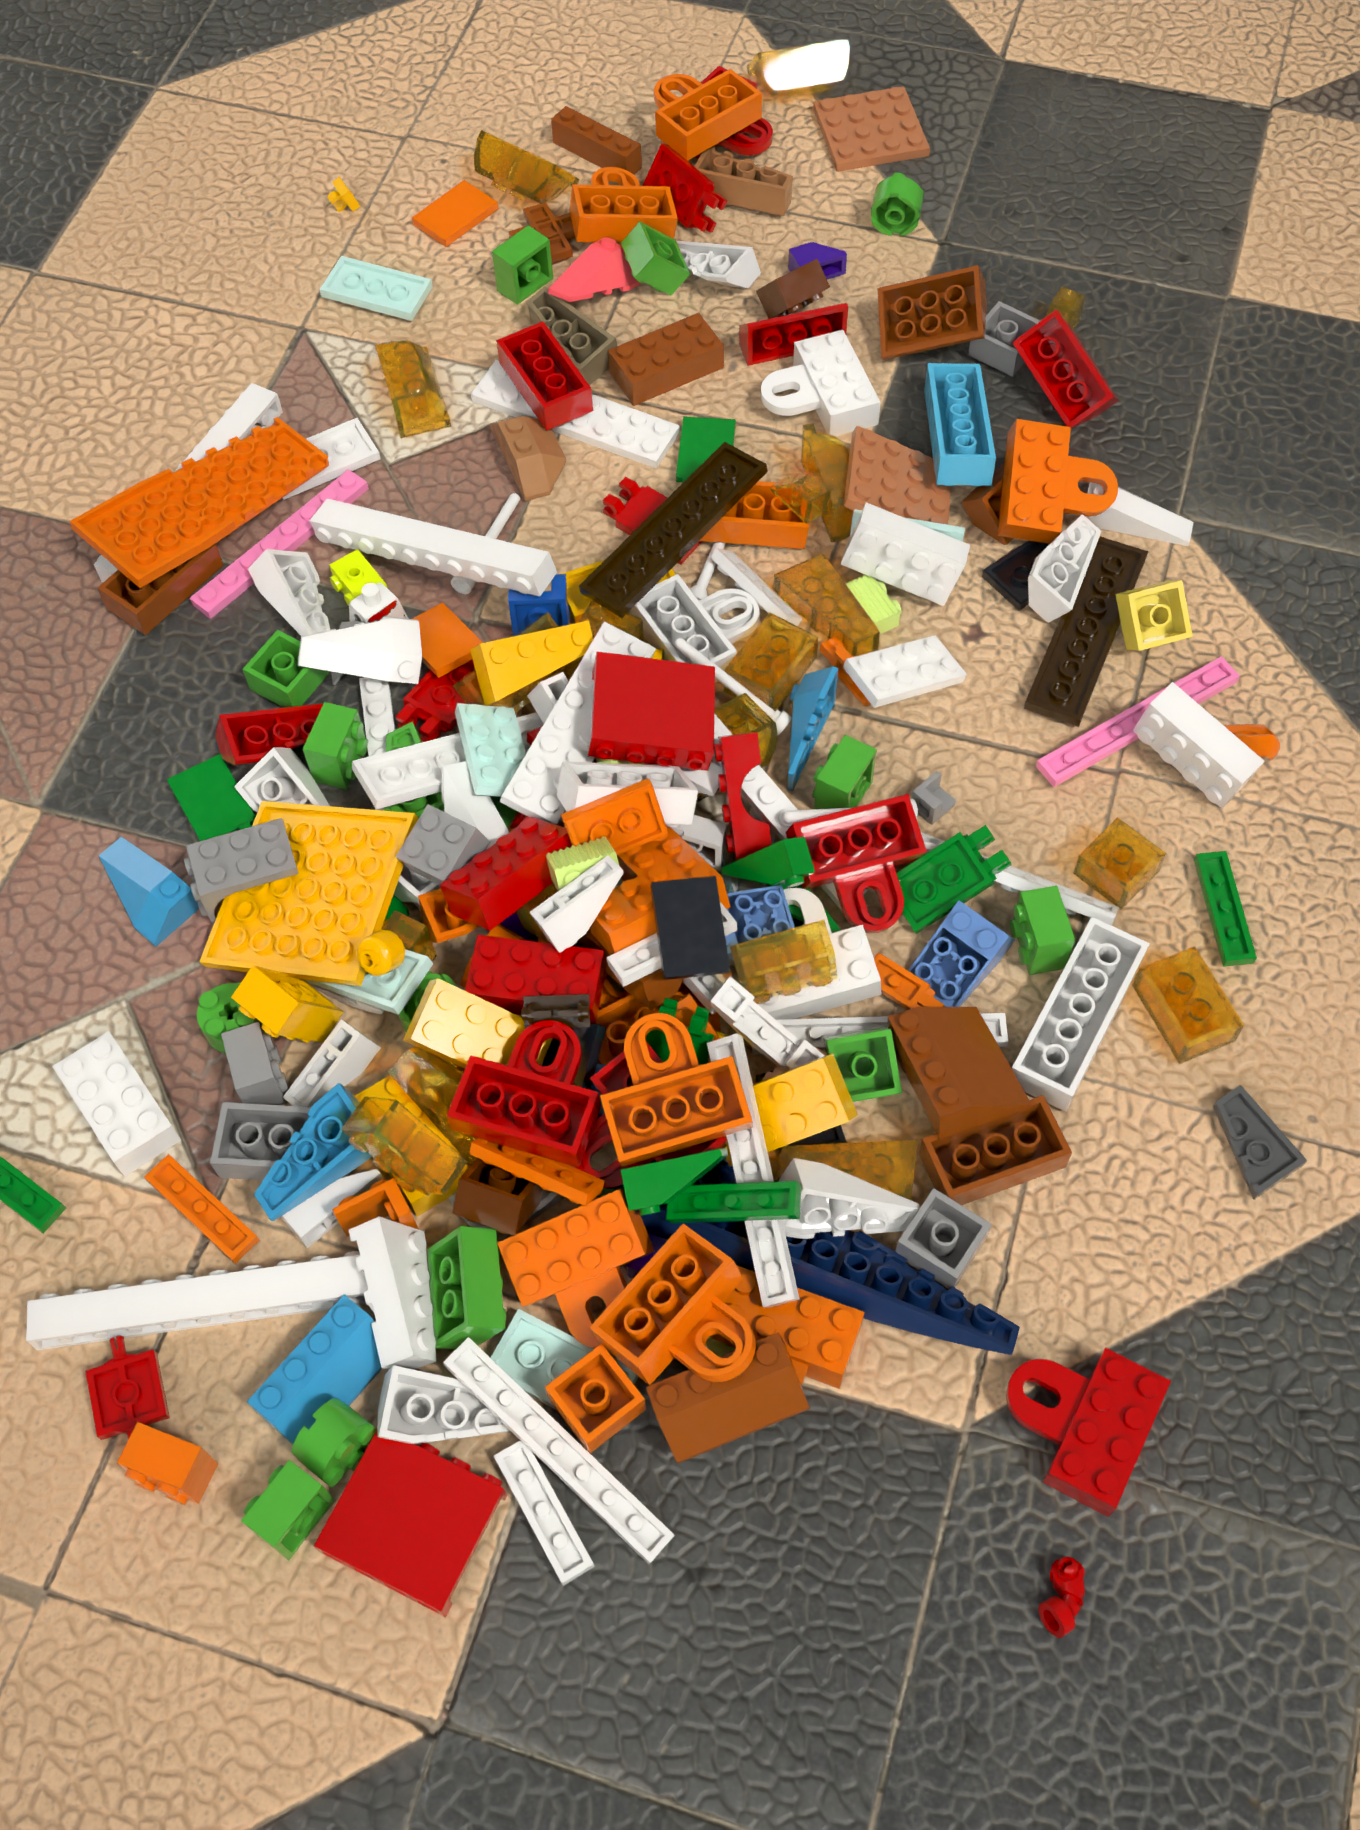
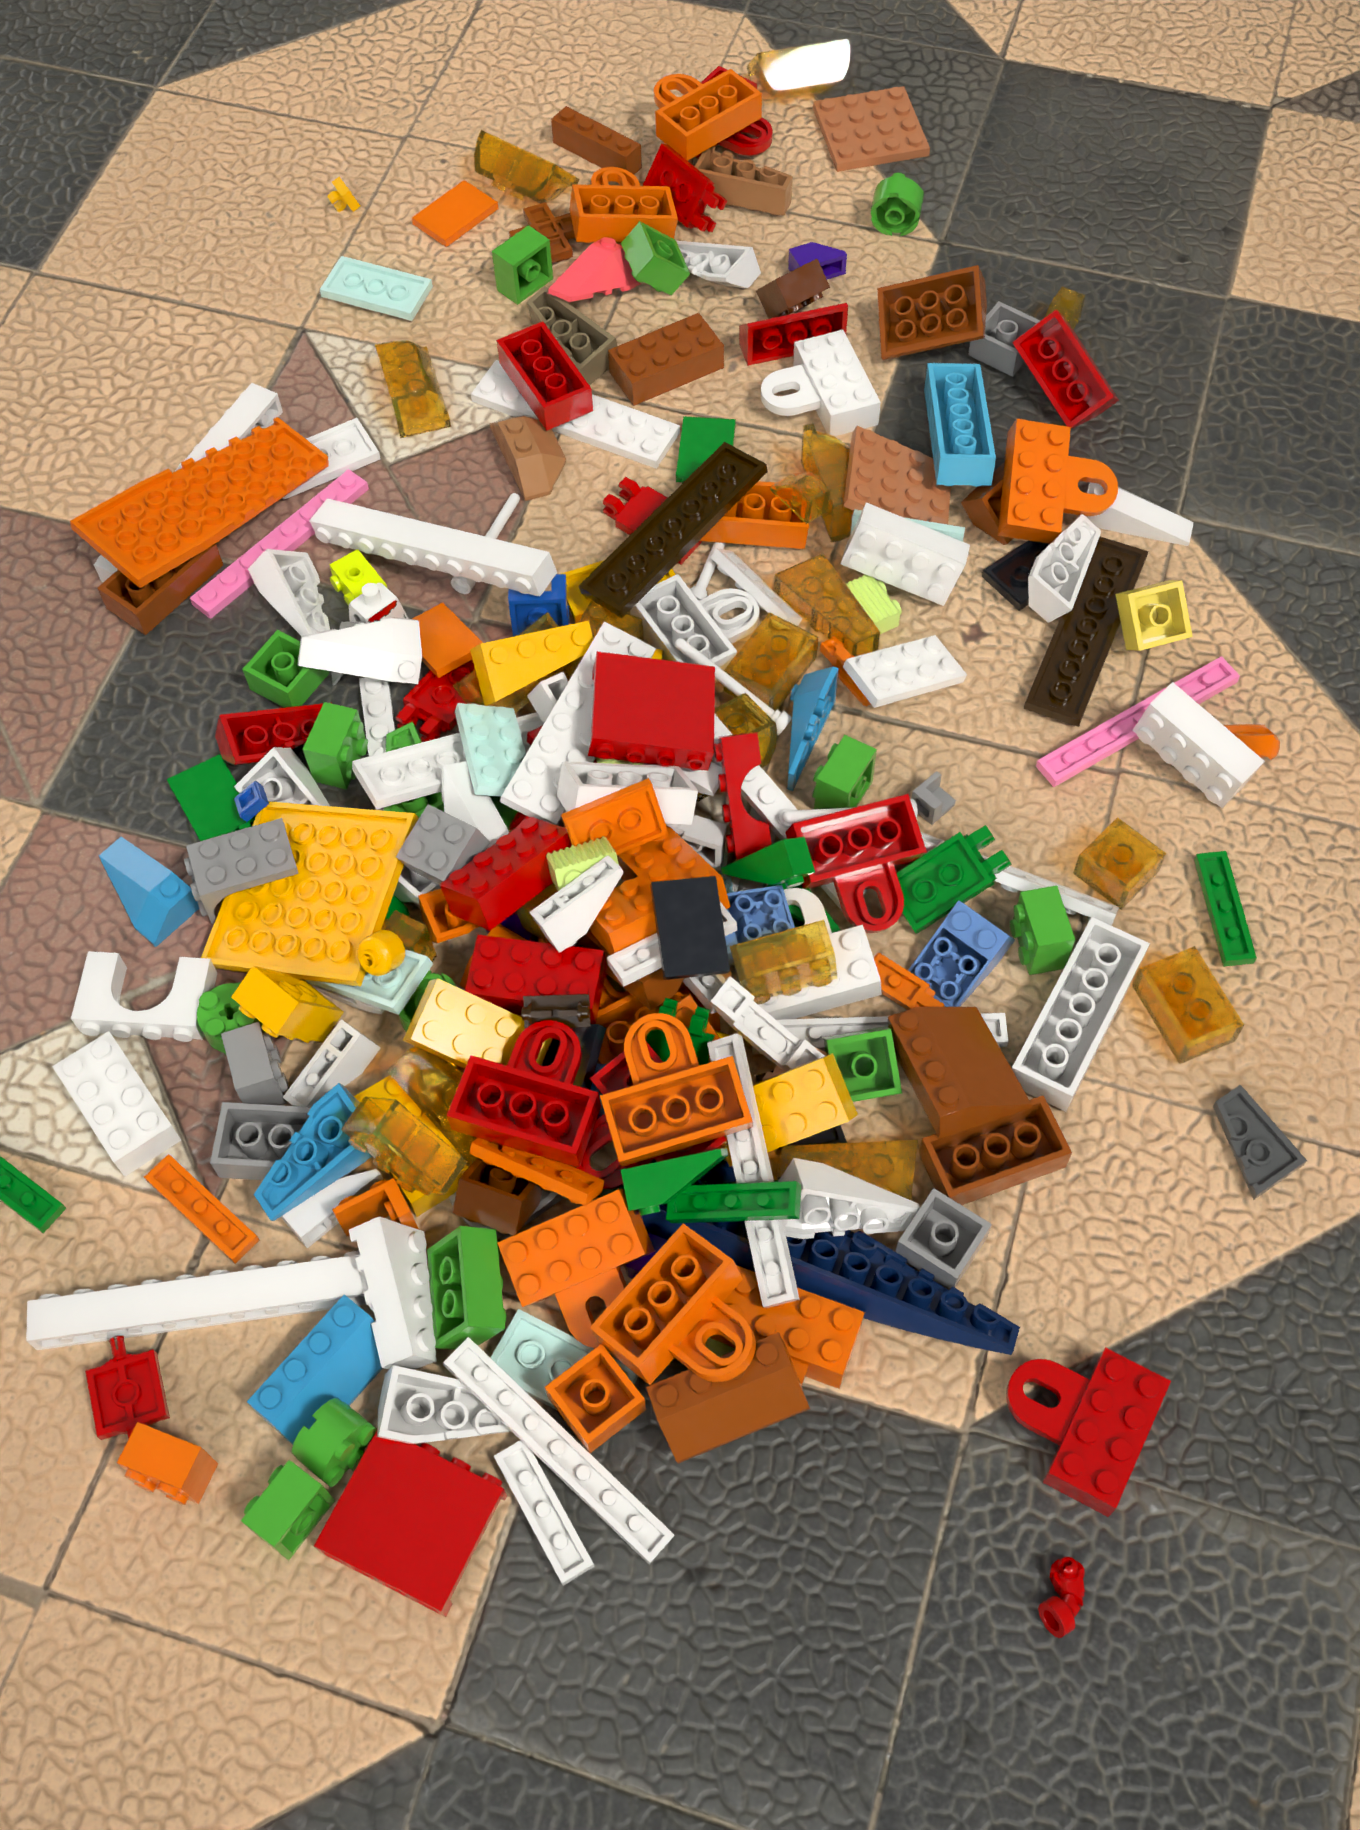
none -> white arch [71,951,217,1042]
none -> blue tile [234,781,269,822]

